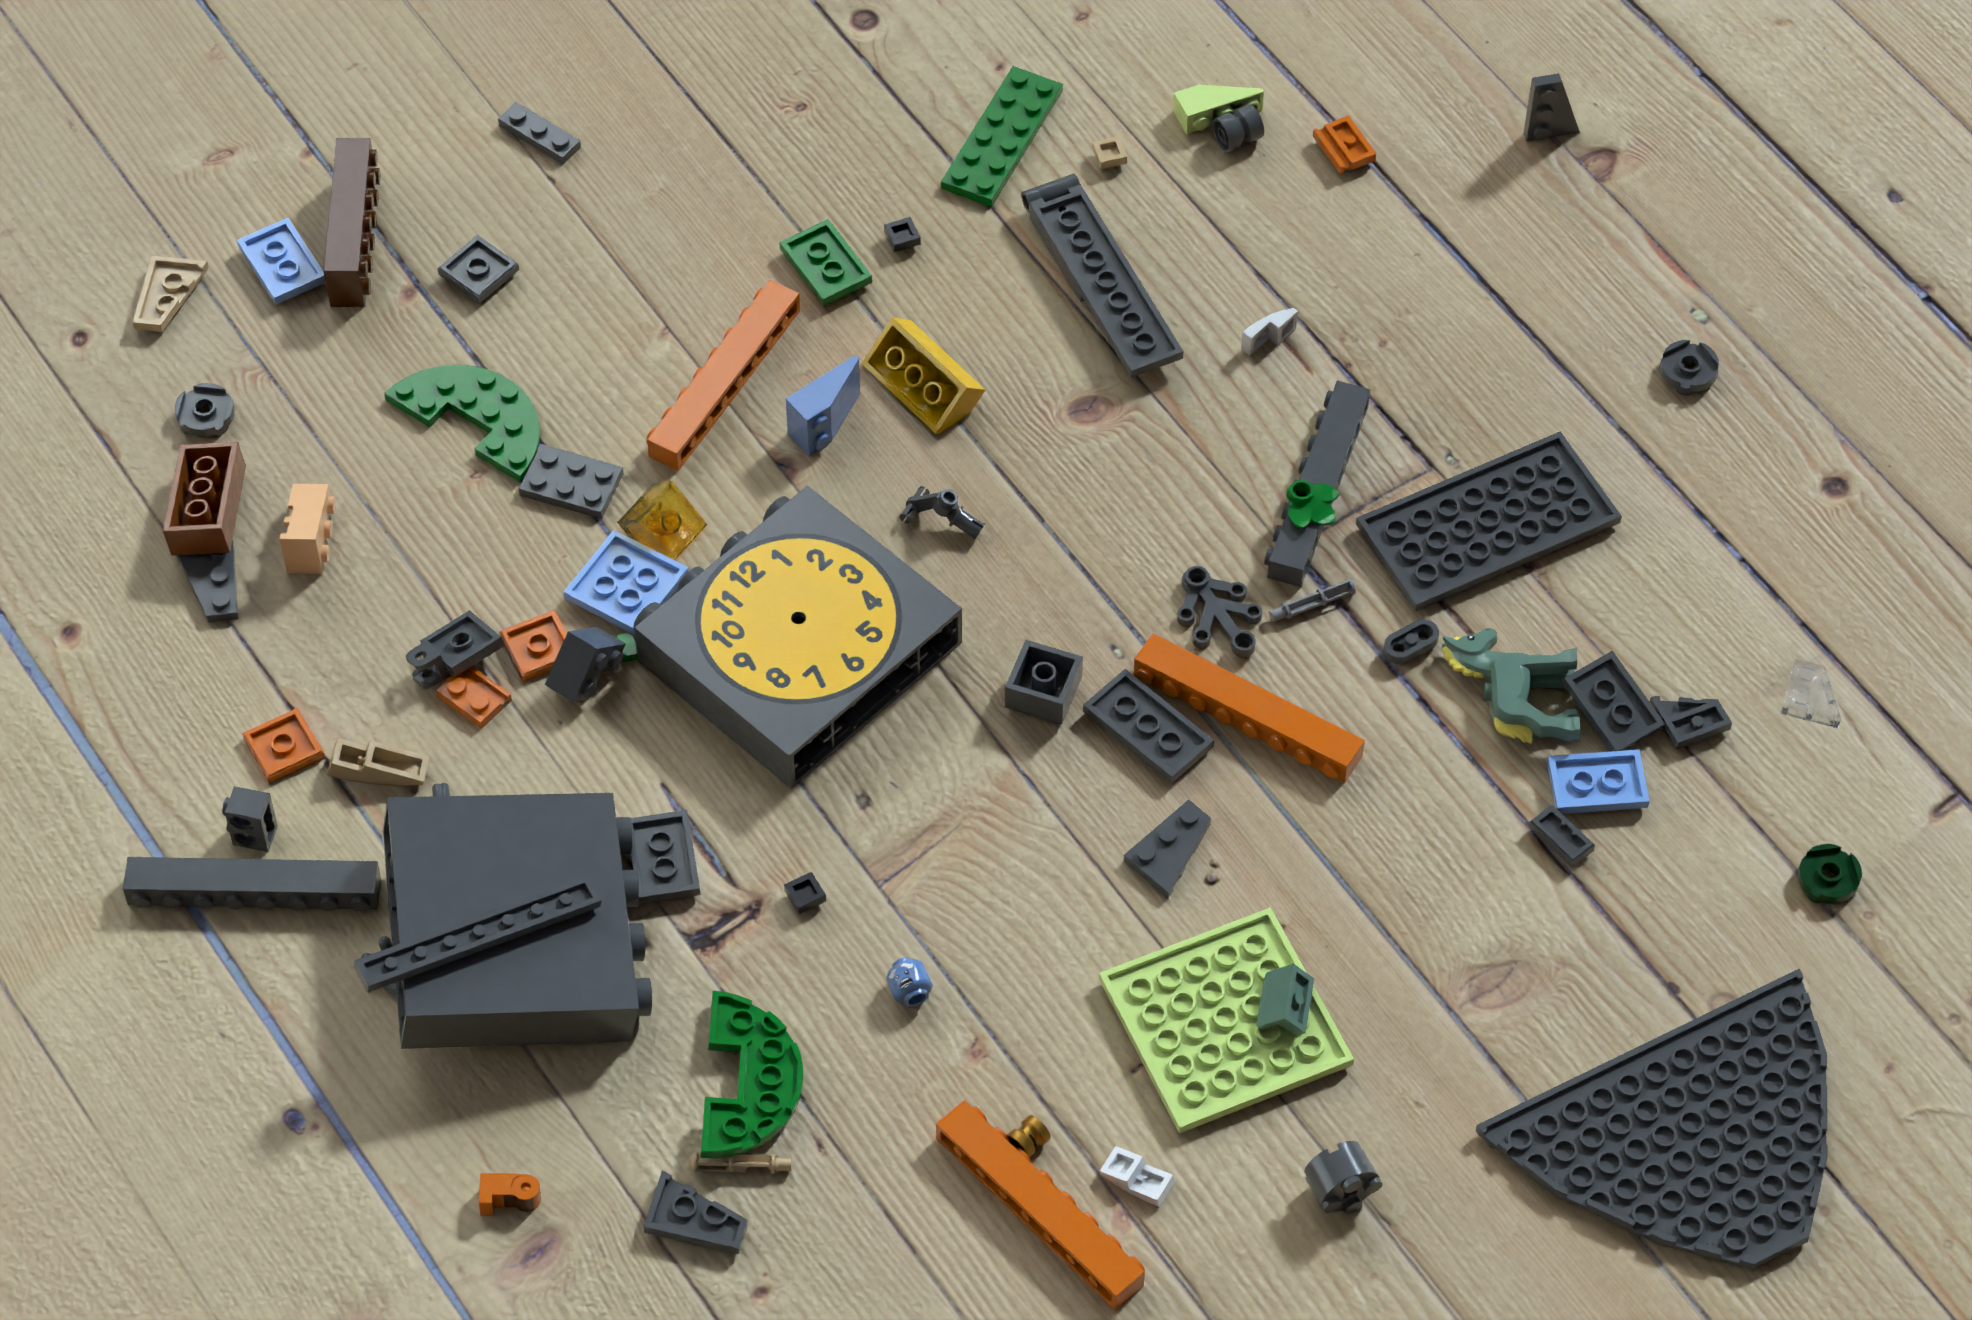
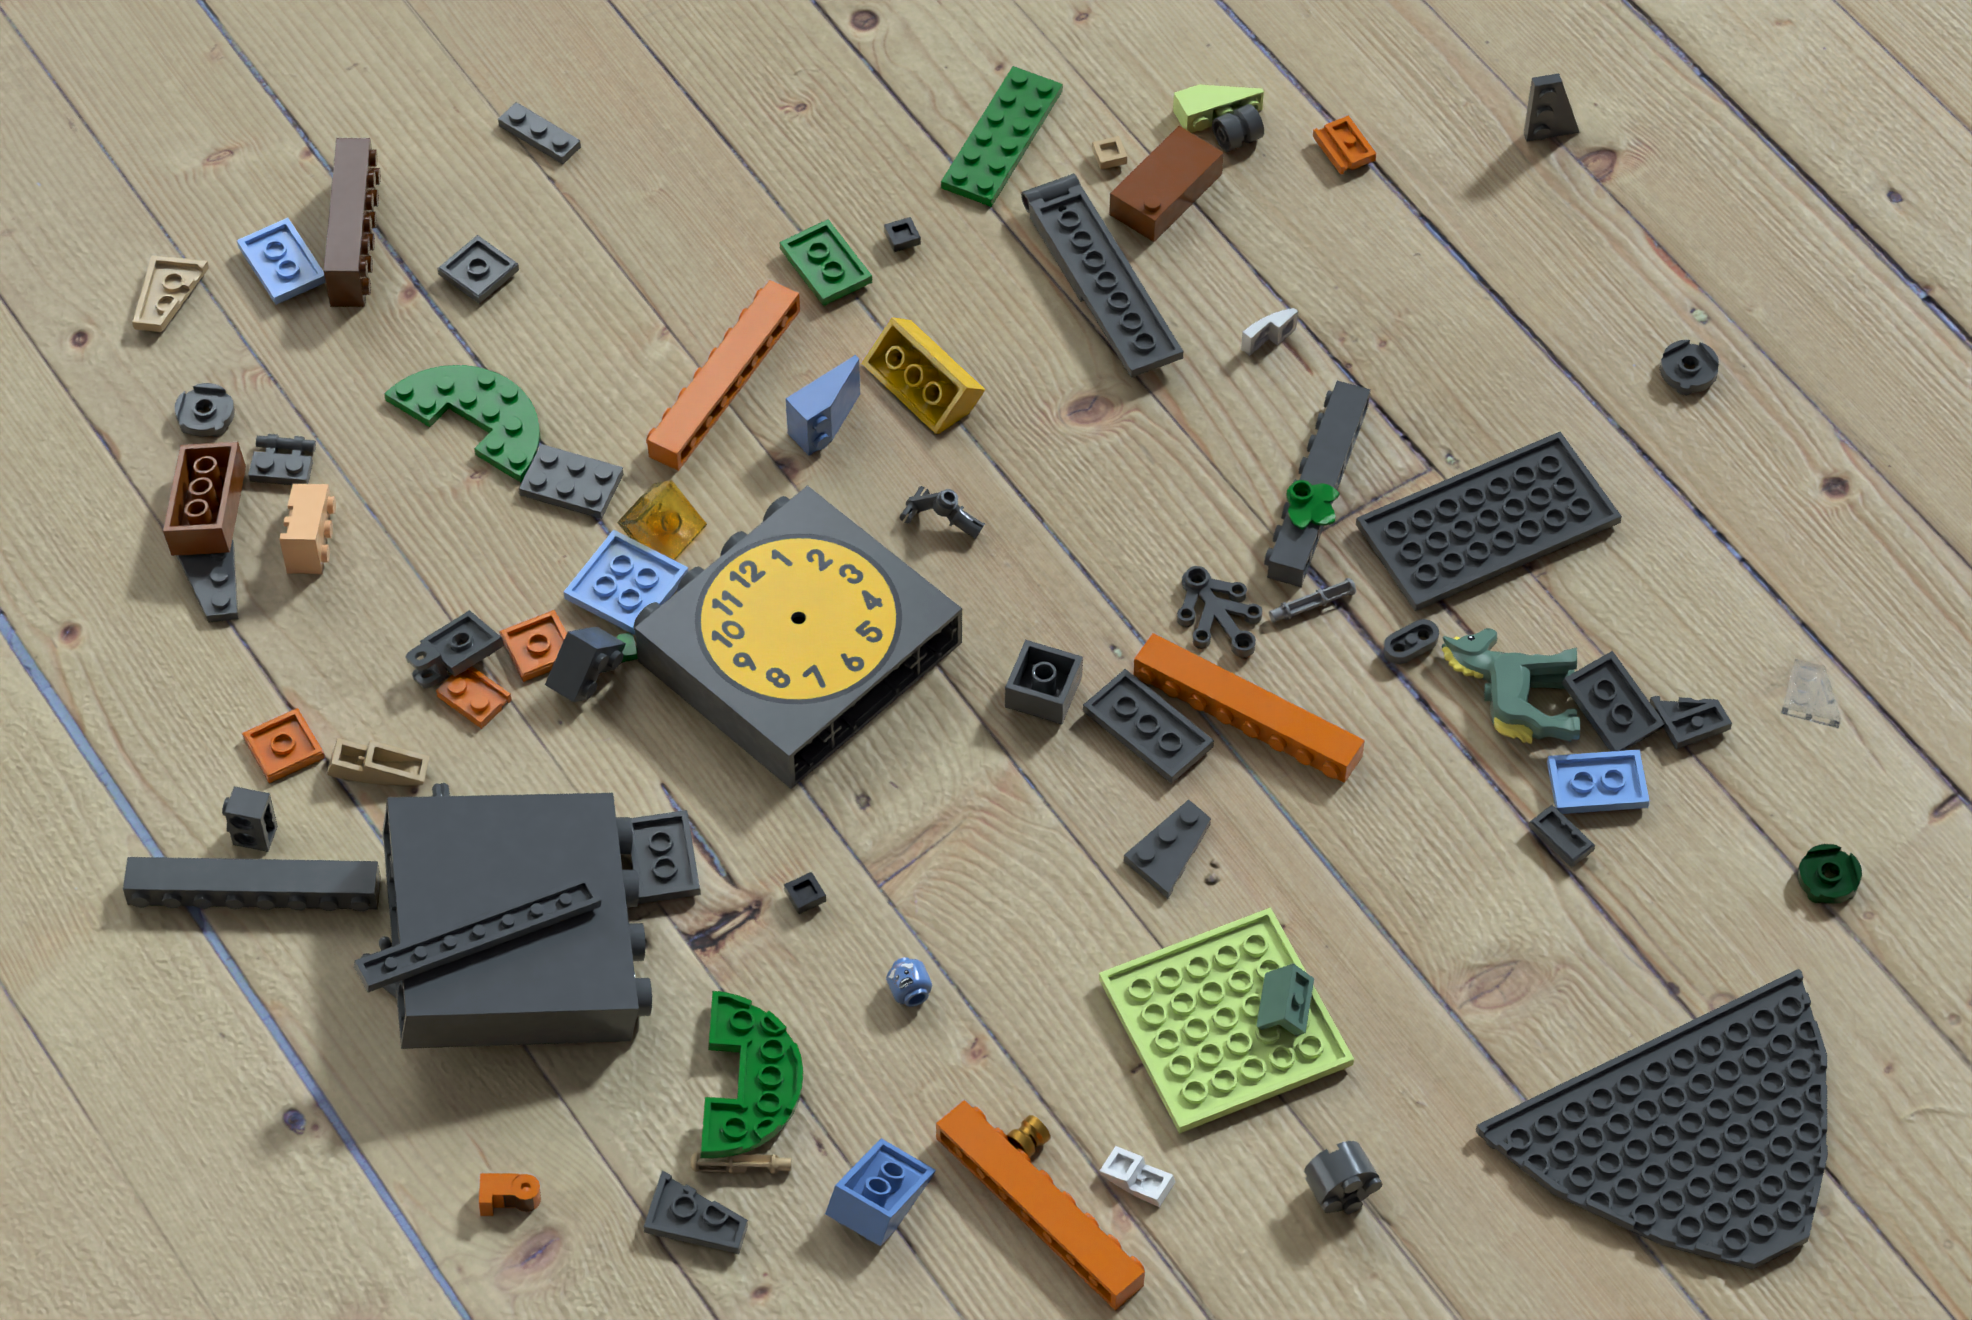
none -> dark grey plate [248,434,316,485]
none -> medium blue slope [825,1139,936,1246]
none -> dark orange brick [1109,126,1224,242]

